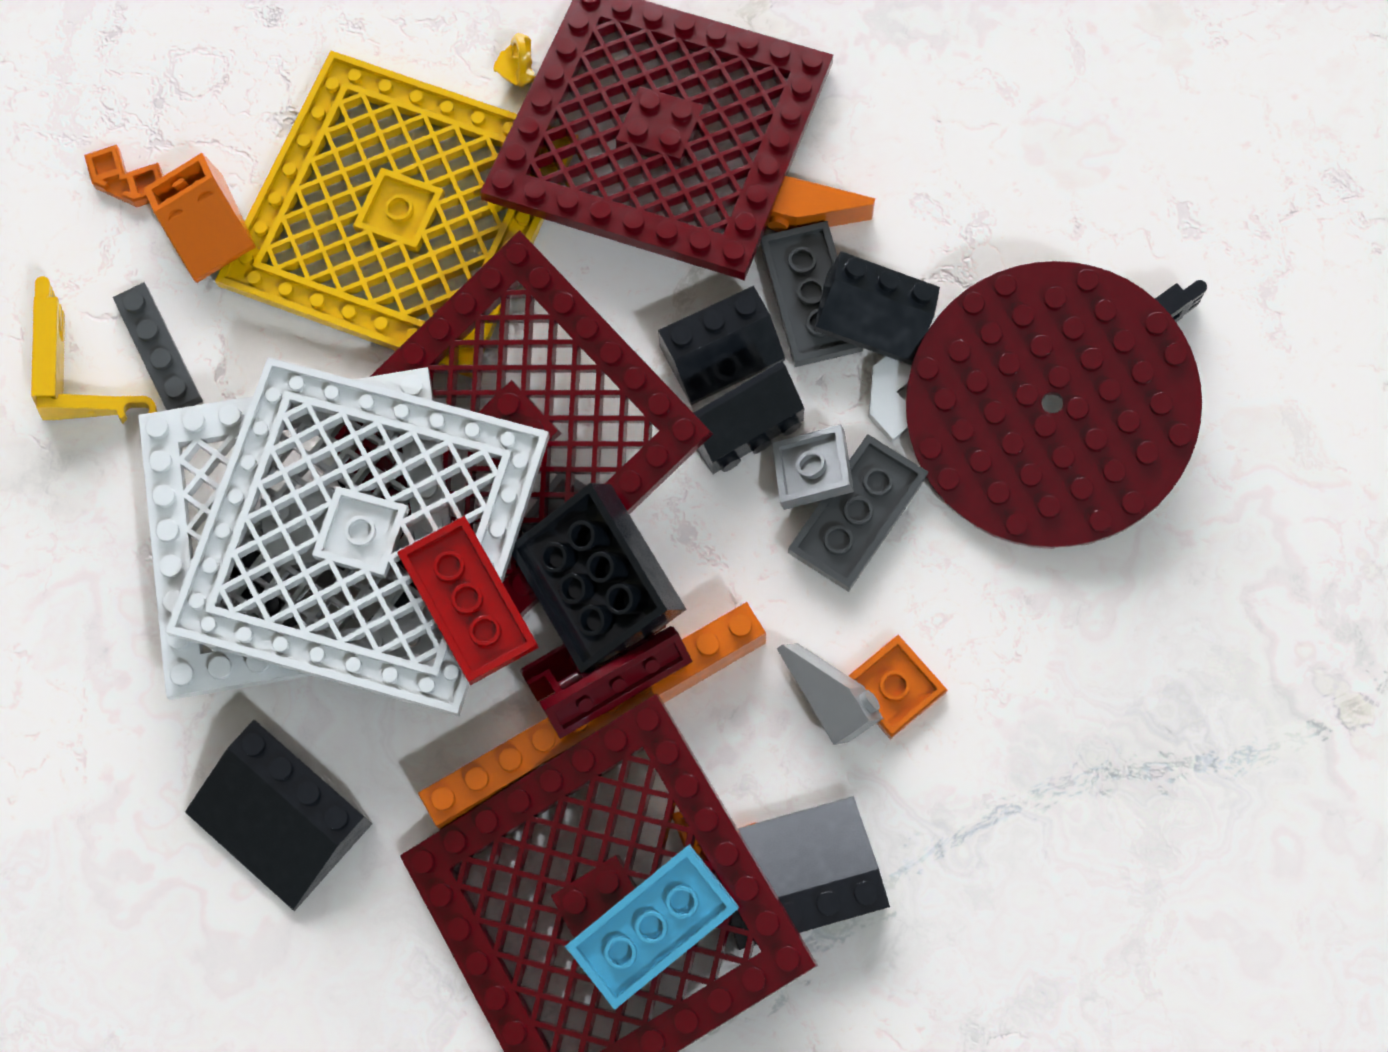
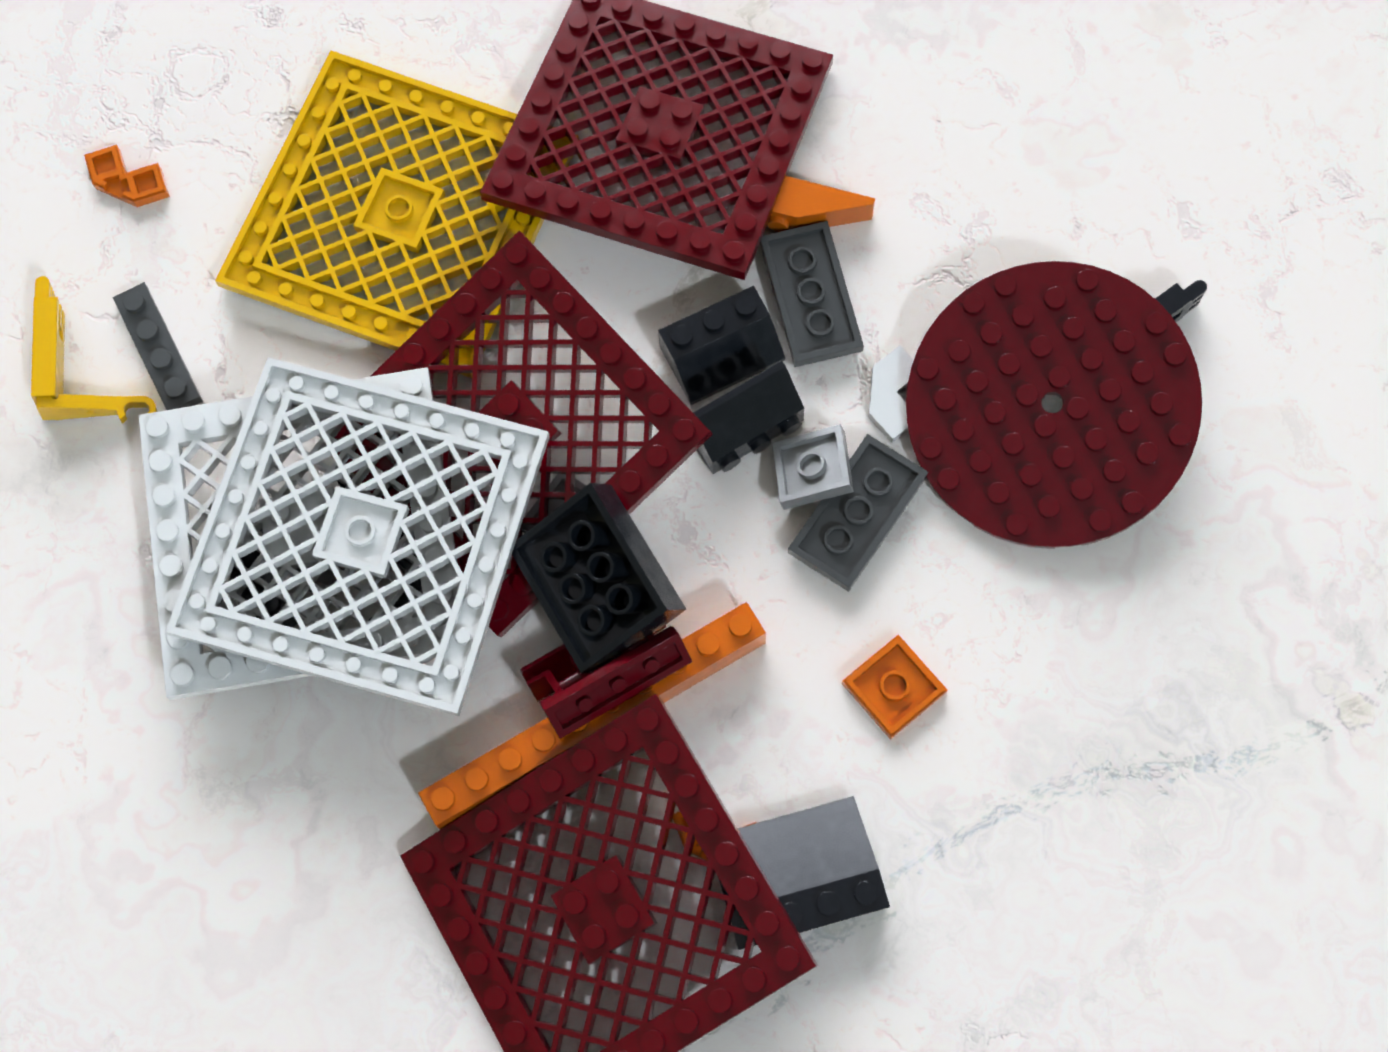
orange slope [143,153,256,283] -> none
black slope [185,720,373,911] -> none
red plate [397,515,539,686] -> none
yellow piece [493,33,536,87] -> none
medium azure plate [565,844,739,1010] -> none
light grey slope [777,643,884,745] -> none
black slope [814,251,940,365] -> none

